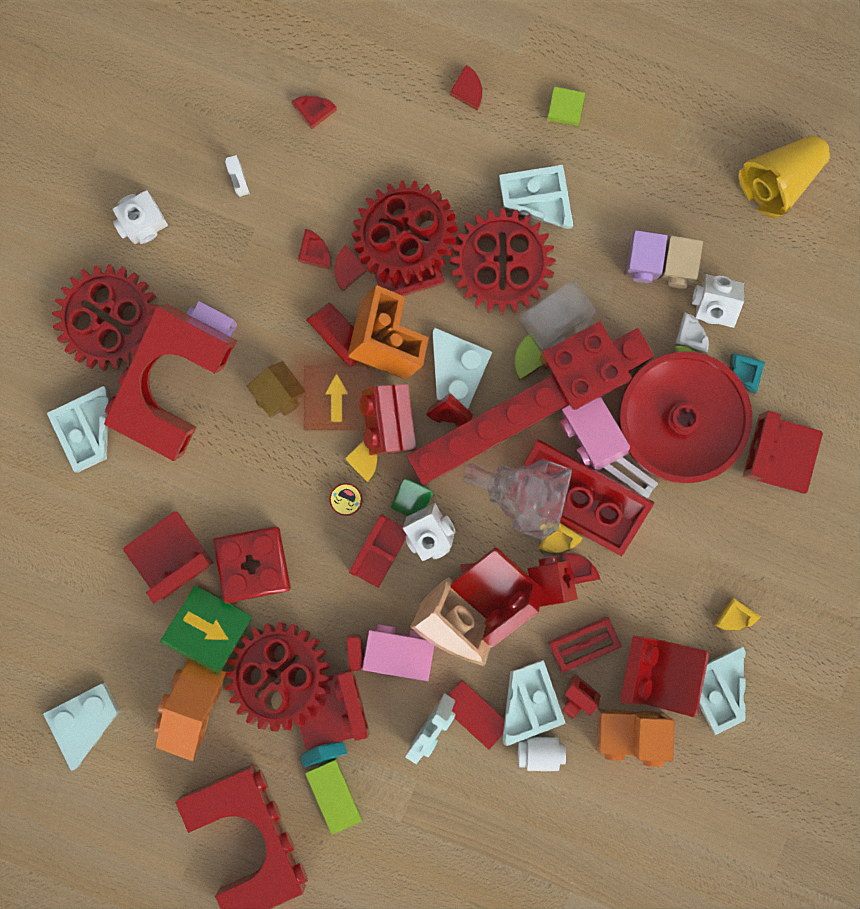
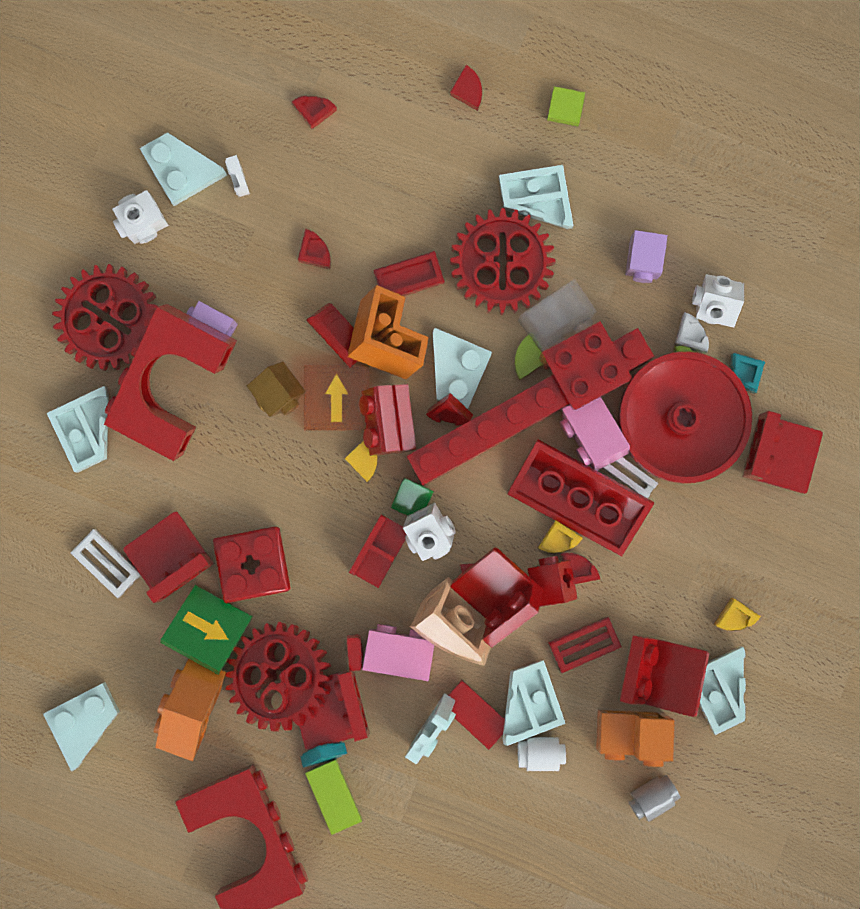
tile [329,483,363,516] -> none
red tile [334,245,367,292] -> none
red gear [352,180,458,284] -> none
clear brick [463,459,572,540] -> none
red tile [562,674,601,719] -> none
tan brick [660,236,703,288] -> none
yellow cone [738,135,830,218] -> none
none -> white tile [71,529,141,598]
none -> light aqua wing [140,132,227,206]
none -> light grey brick [629,775,681,822]

